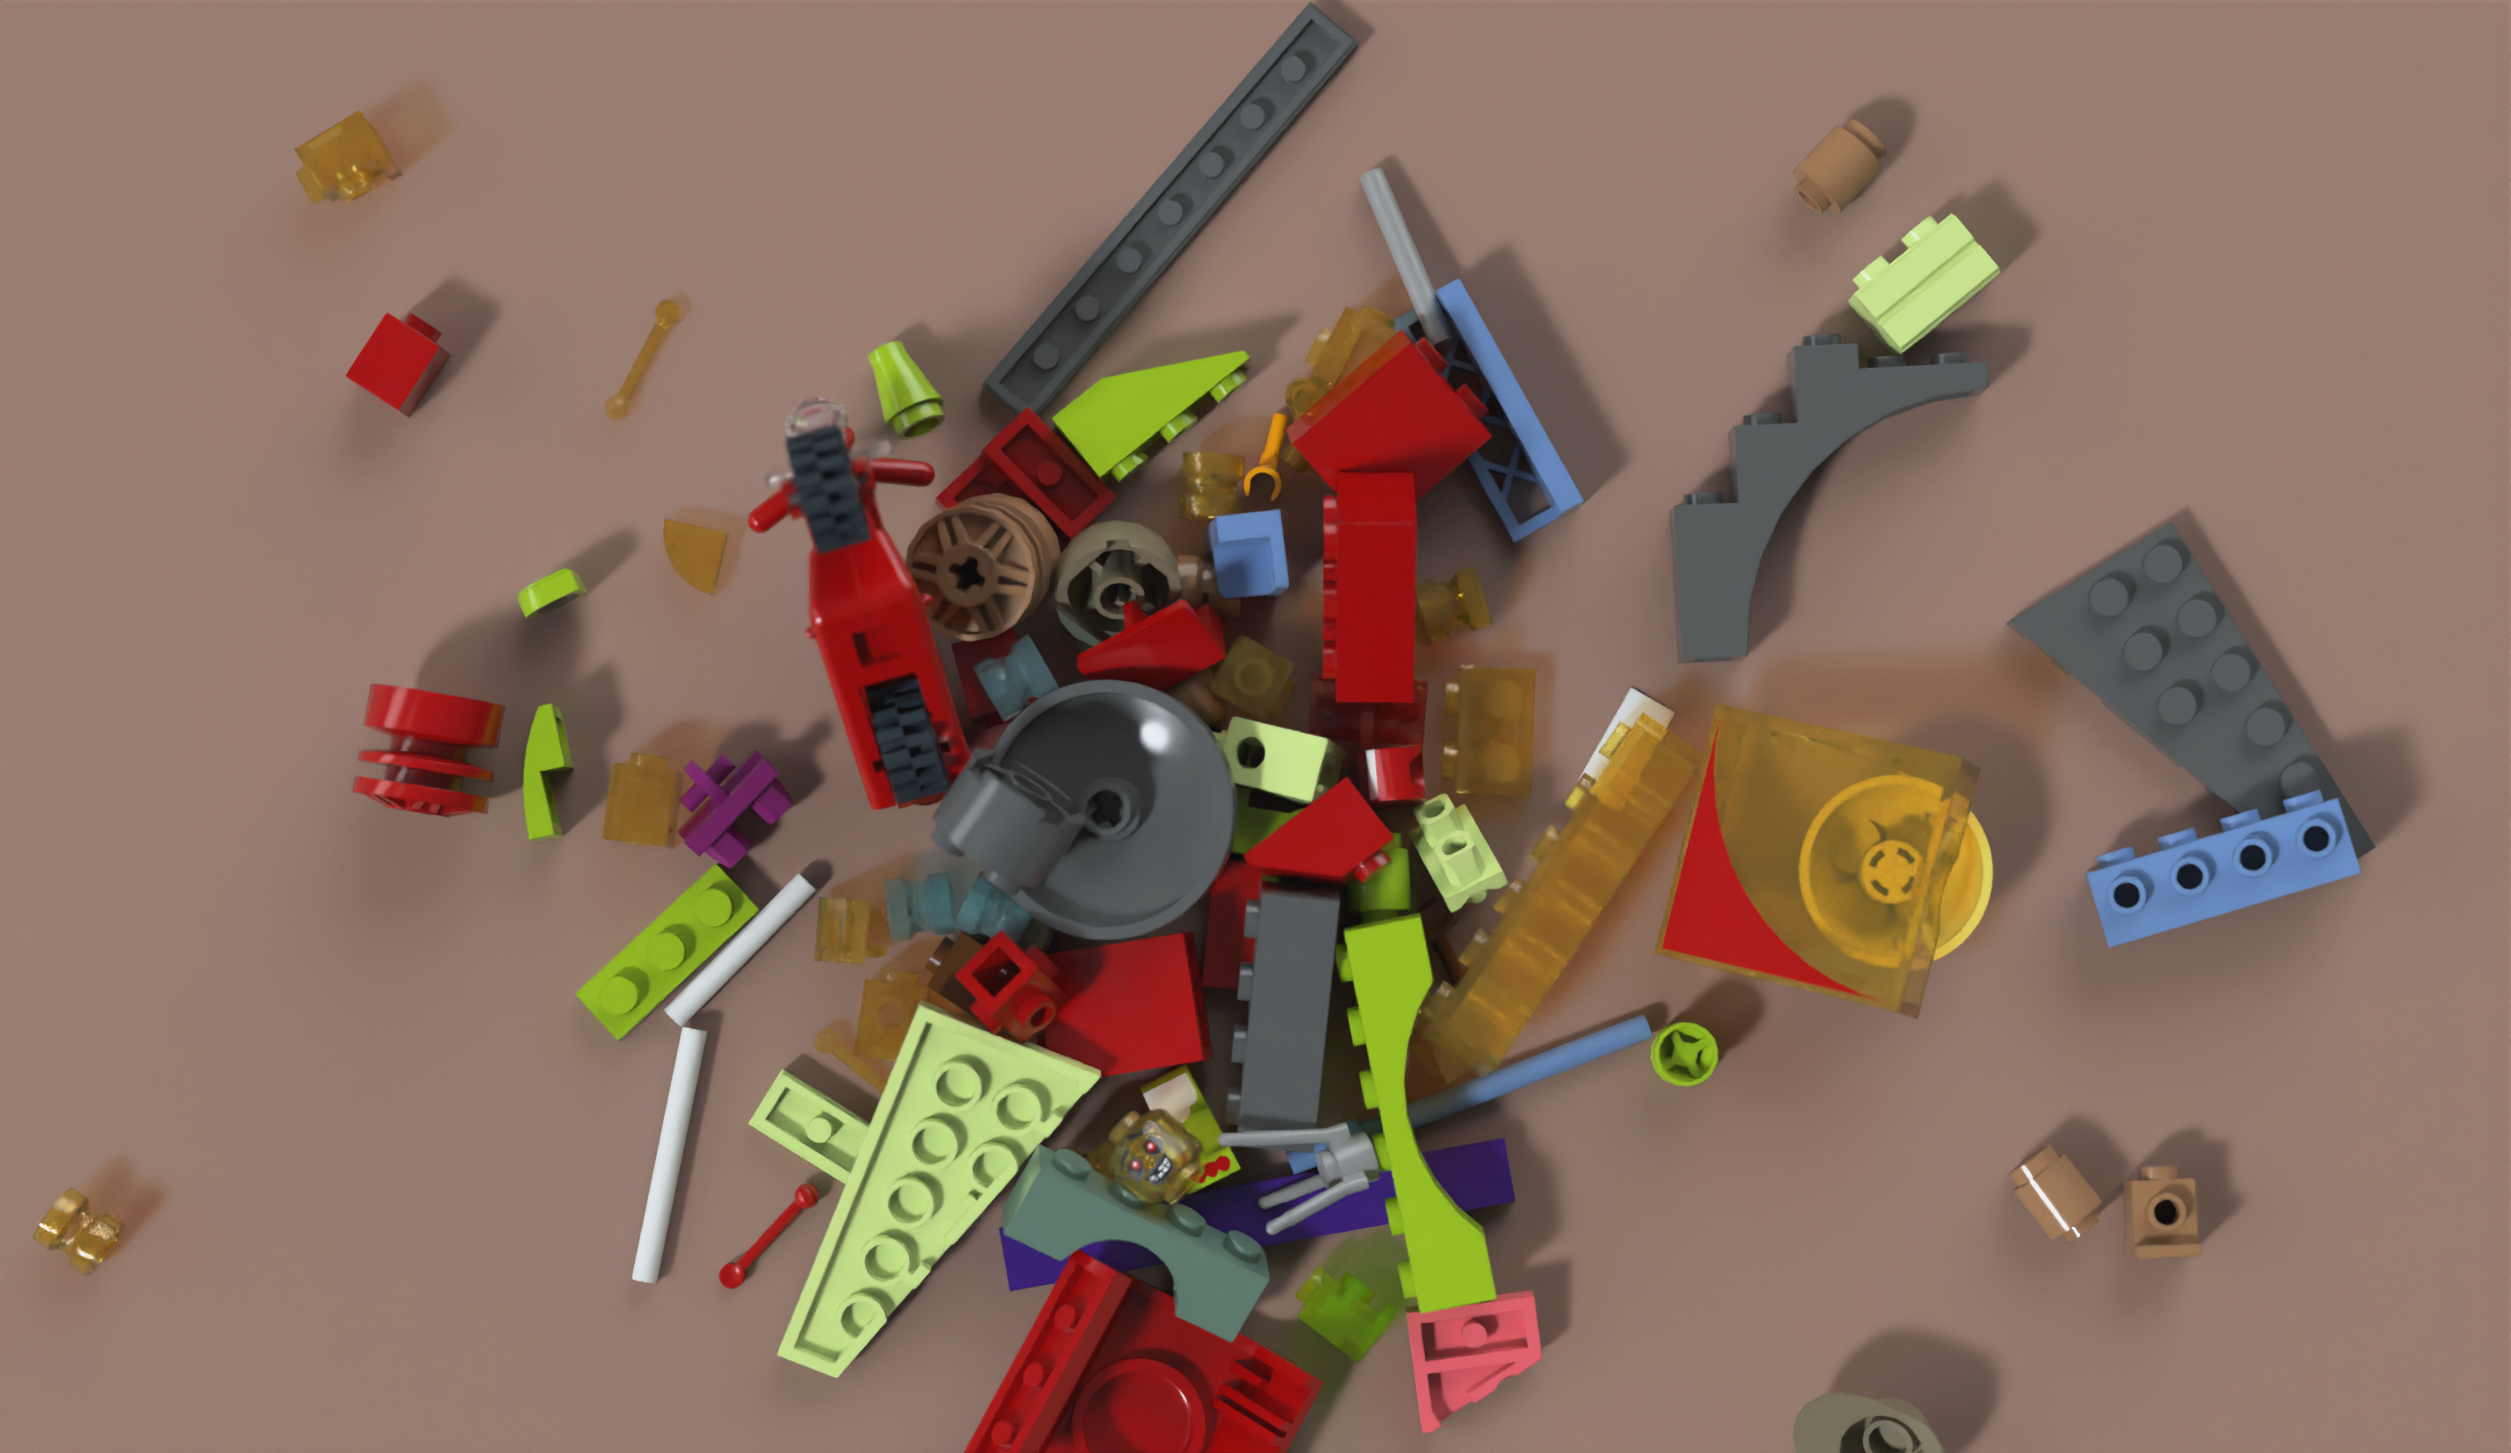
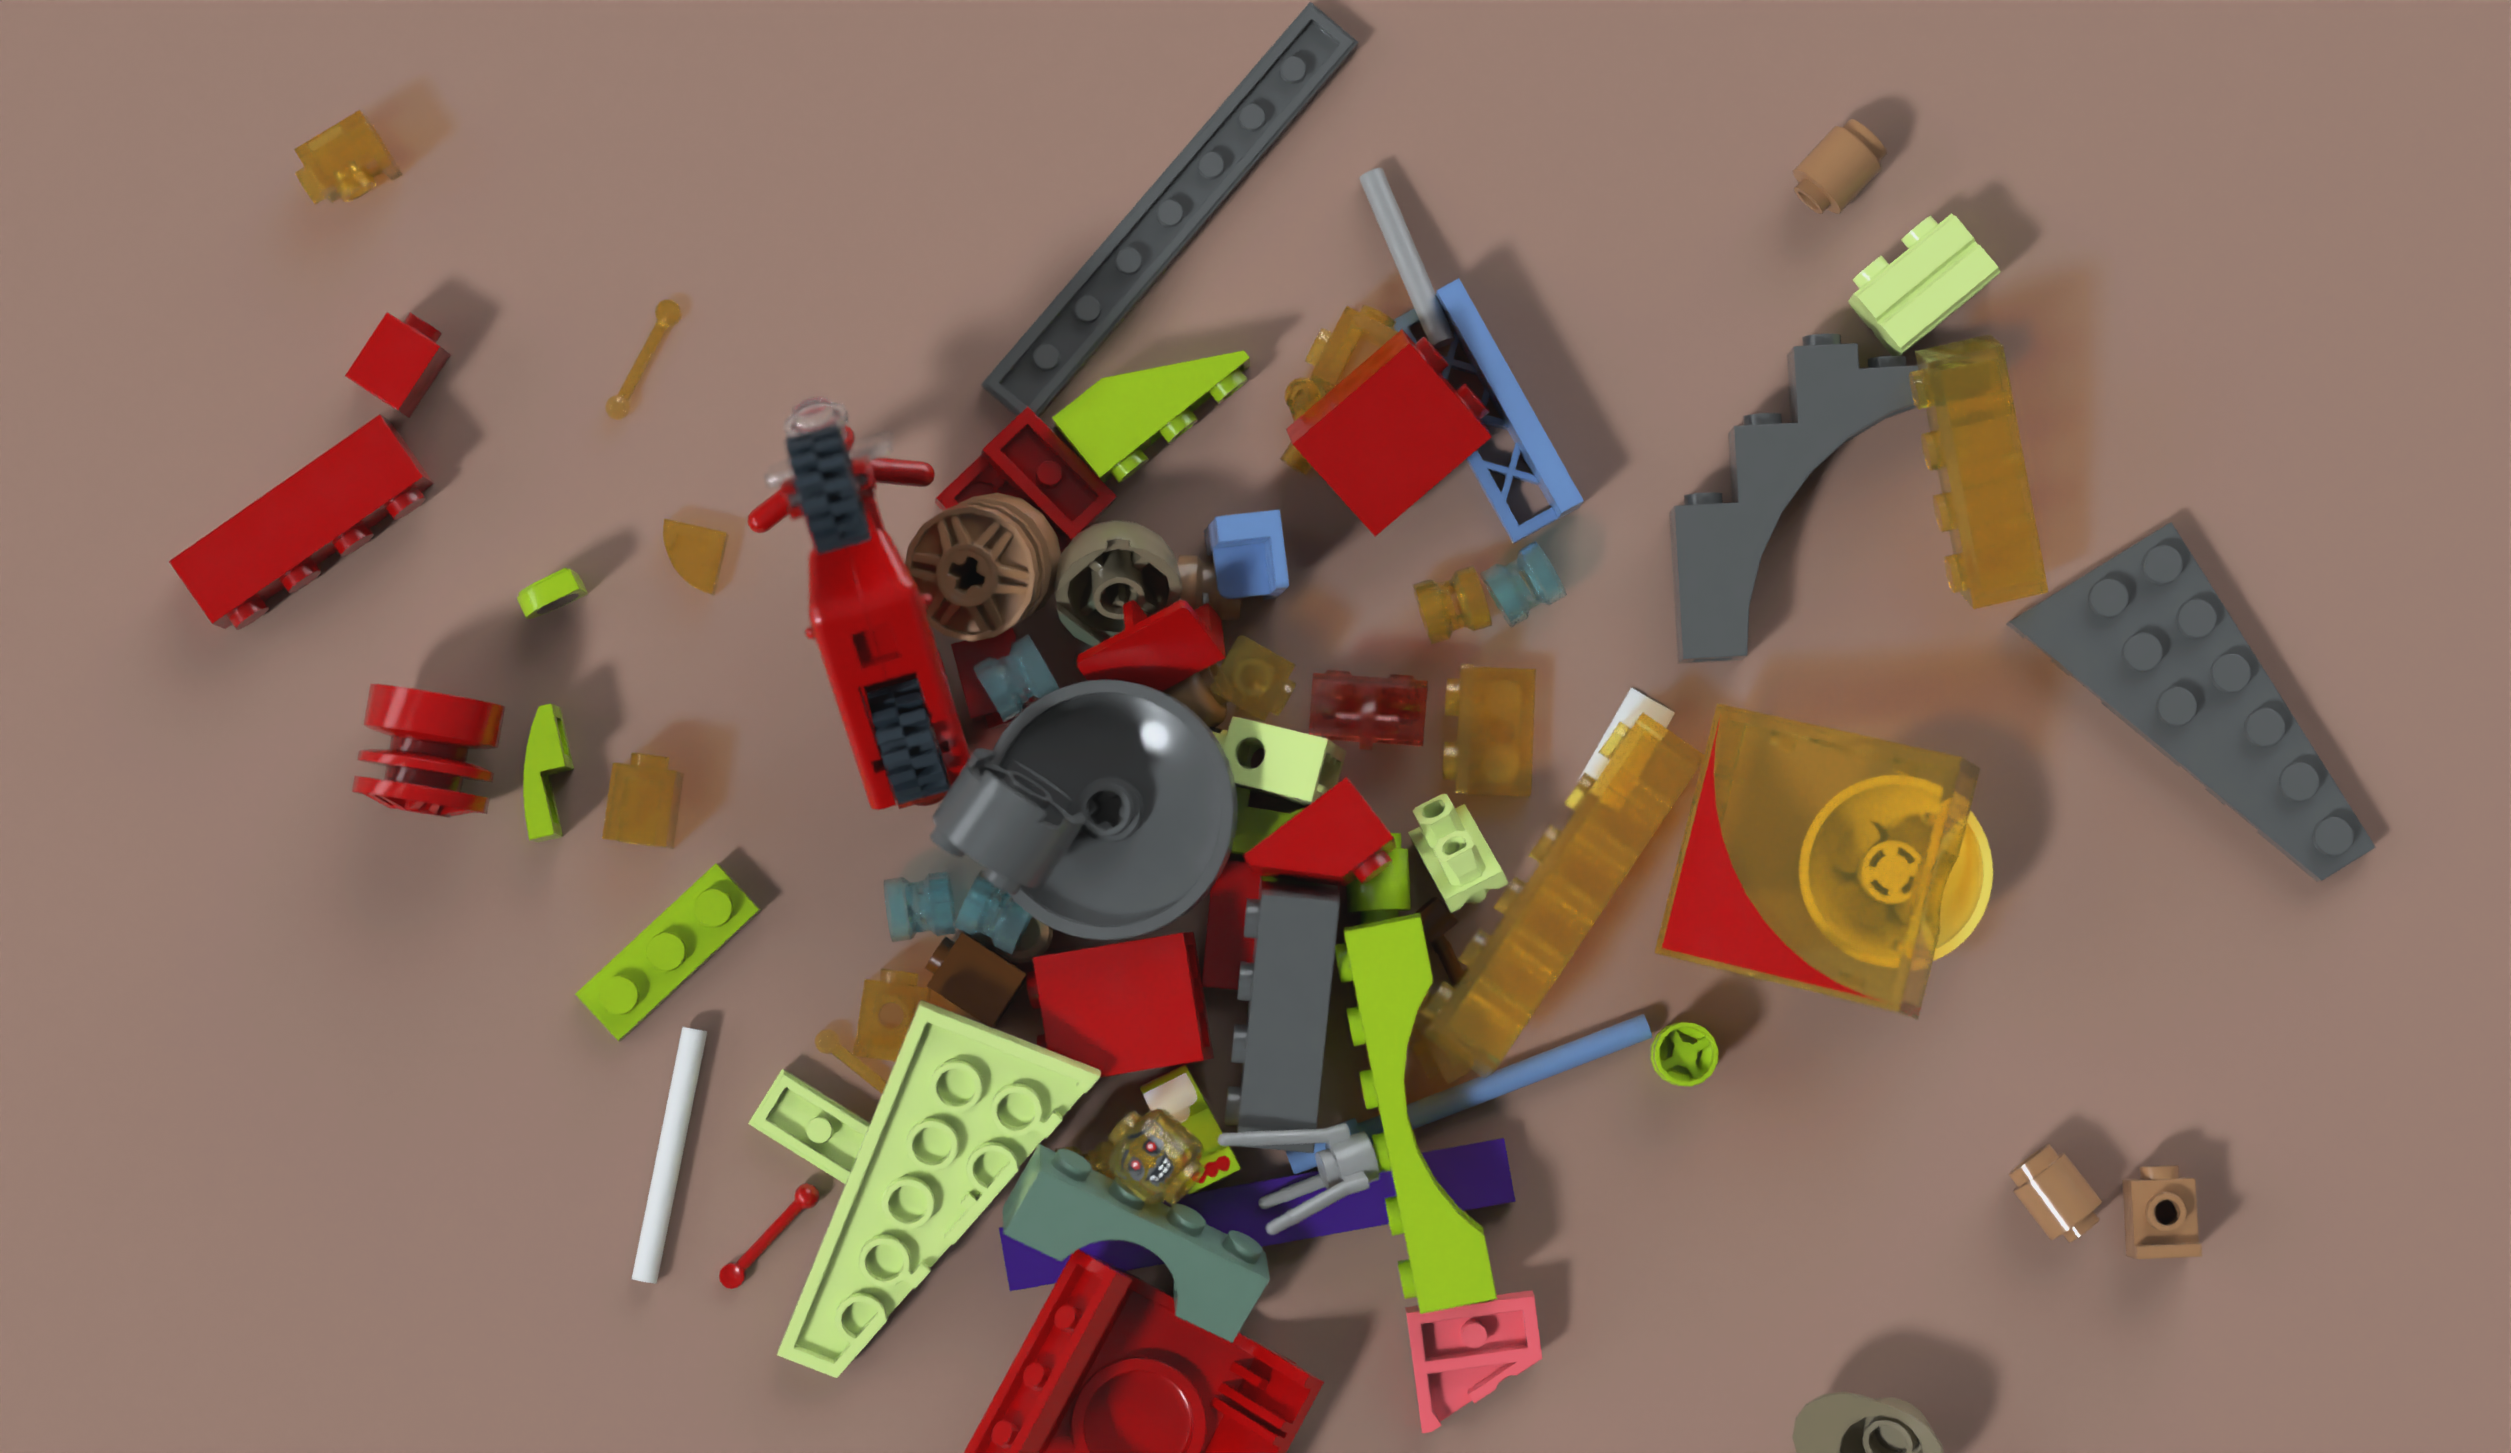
clear yellow wheel [33,1187,125,1277] -> none
white bar [664,873,817,1027] -> none
magenta hips [677,749,794,868] -> none
clear yellow tile [814,897,889,964] -> none
lime cone [868,341,945,440] -> none
red brick [955,930,1070,1044] -> none
clear yellow wheel [1178,452,1245,522] -> none
light orange hand [1244,413,1289,502] -> none
clear neon green brick [1294,1266,1398,1363] -> none
red brick [1322,473,1417,703] -> none
red leg [1356,745,1426,810] -> none
medium blue brick [2086,789,2361,948] -> none
none -> red brick [169,414,434,630]
none -> clear light blue wheel [1480,541,1567,628]
none -> clear yellow brick [1909,334,2049,609]

